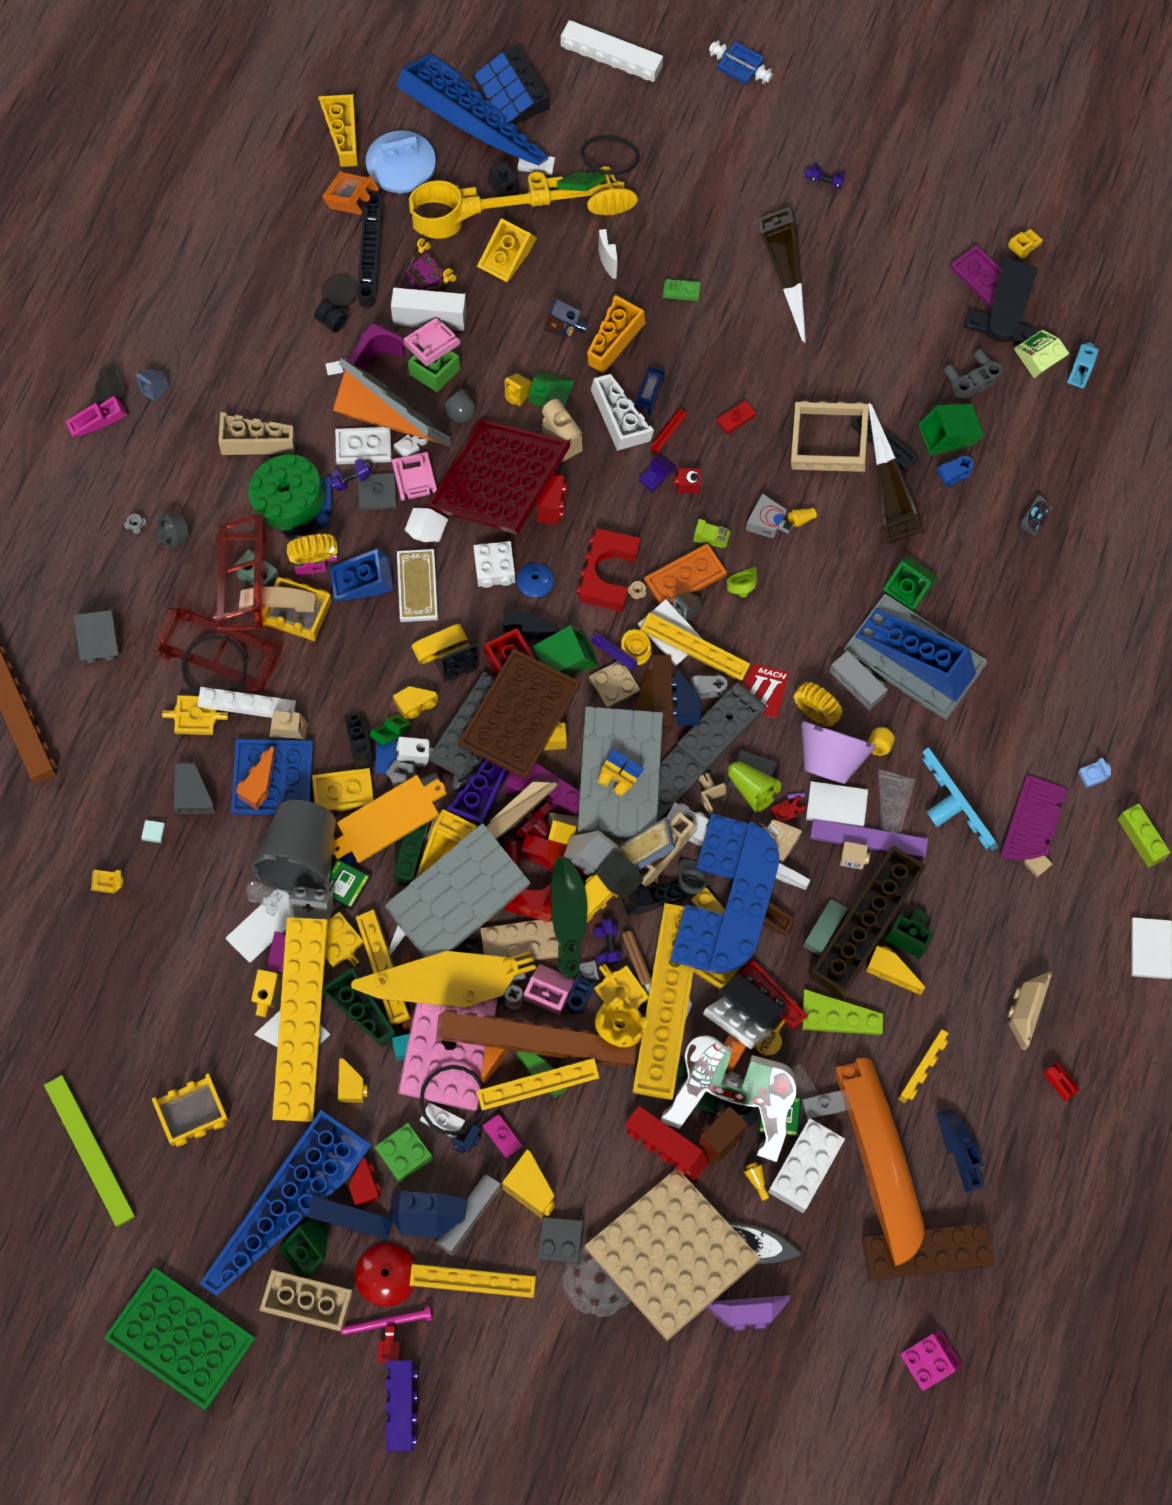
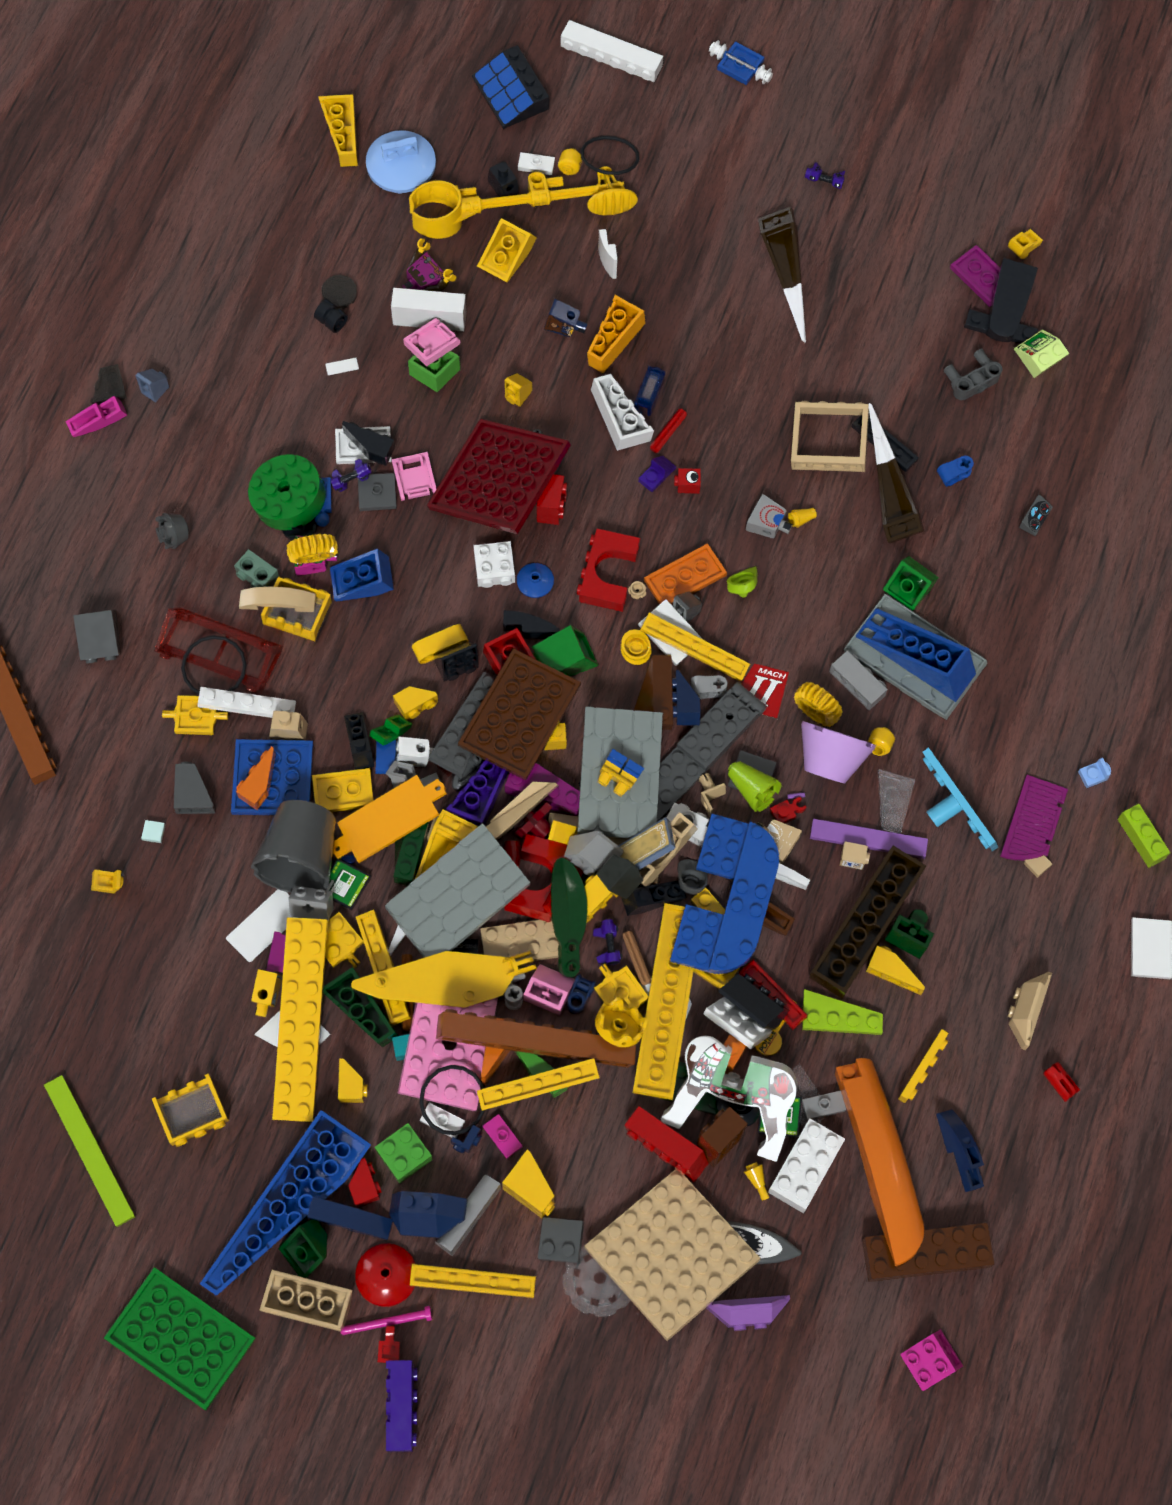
light grey plate [124,513,147,534] -> none
clear red windscreen [213,514,266,630] -> none
tan wedge [219,412,295,455] -> none
clear leg [245,881,284,916] -> none
orange window [322,171,379,215] -> none
piece [333,358,452,447] -> none
magenta bracket [342,323,405,373] -> none
black gear [357,191,383,308] -> none
white plate [394,435,428,457] -> none
blue wedge [396,53,549,166] -> none
pearl gold tile [397,549,438,622] -> none
white slope [405,508,448,542] -> none
dark grey helmet [444,389,476,423] -> none
green slope [529,371,574,407] -> none
tan piece [542,399,583,463] -> none
green tile [556,172,605,192] -> none
light grey tile [578,960,599,981] -> none
tan plate [589,661,640,708] -> none
dark purple axle [591,633,638,670] -> none
bright green plate [663,279,700,301] -> none
lime leg [693,519,730,548] -> none
red plate [716,400,756,435] -> none
sand green slope [803,899,848,956] -> none
white tile [806,781,868,827] -> none
green slope [918,404,984,455] -> none
medium azure torso [1067,343,1099,389] -> none
none -> black slope [342,421,395,466]
none -> yellow head [558,148,582,175]

